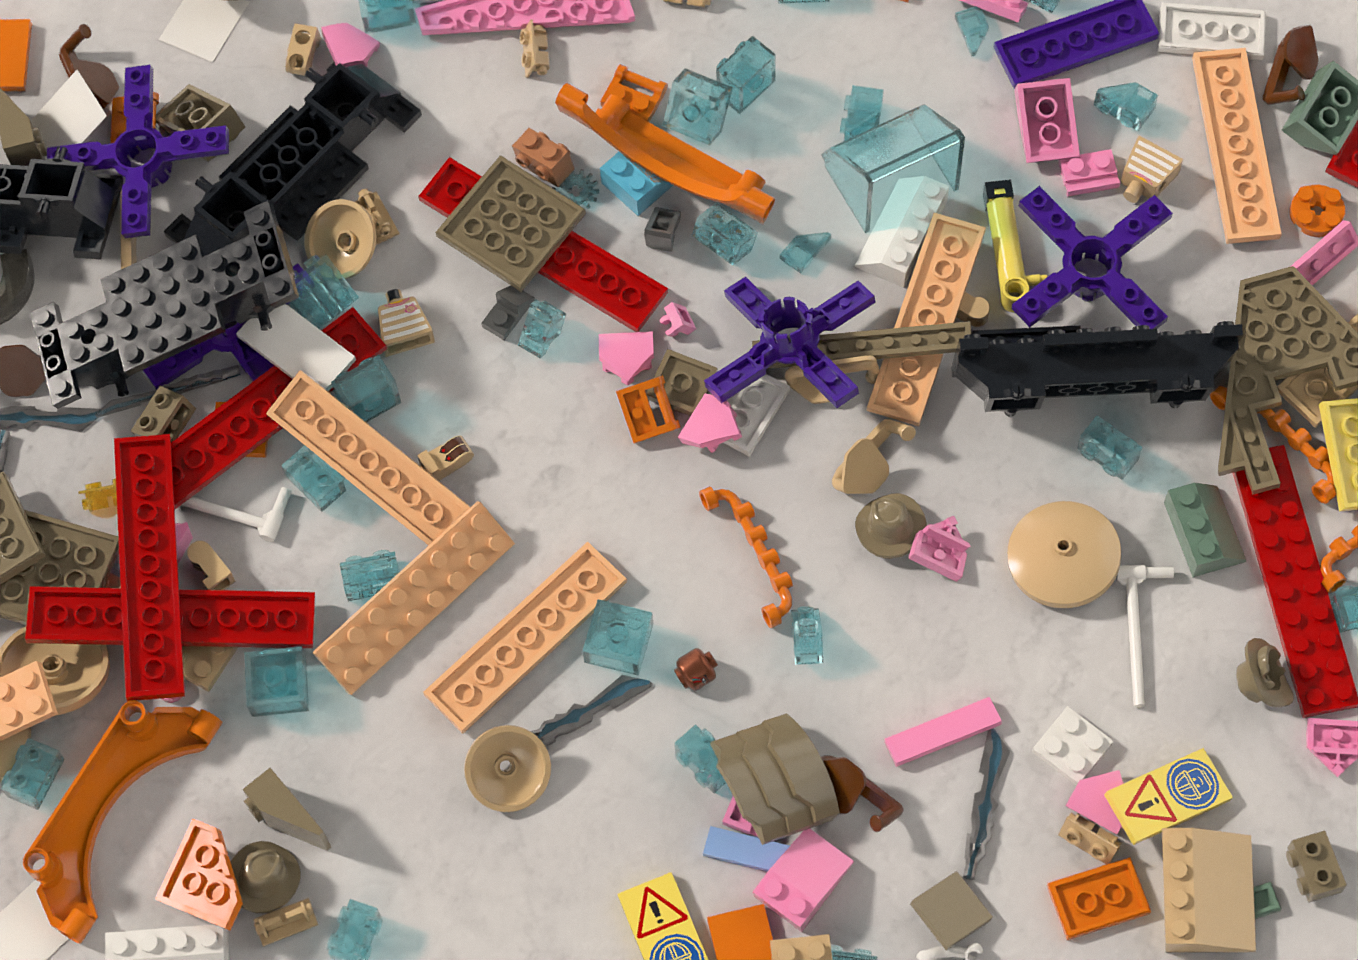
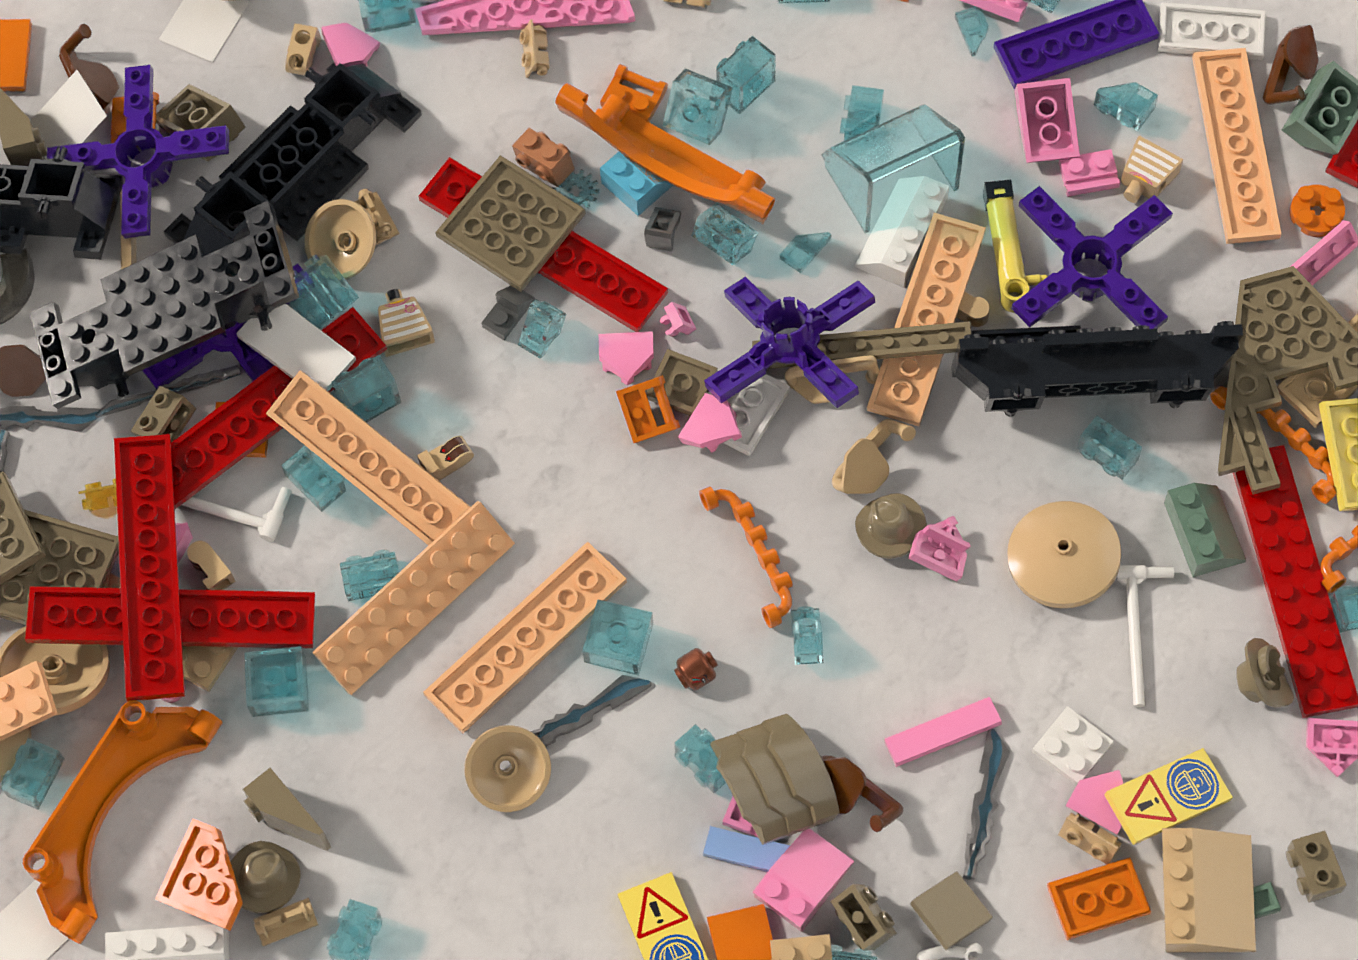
none -> dark tan brick [830,884,897,951]

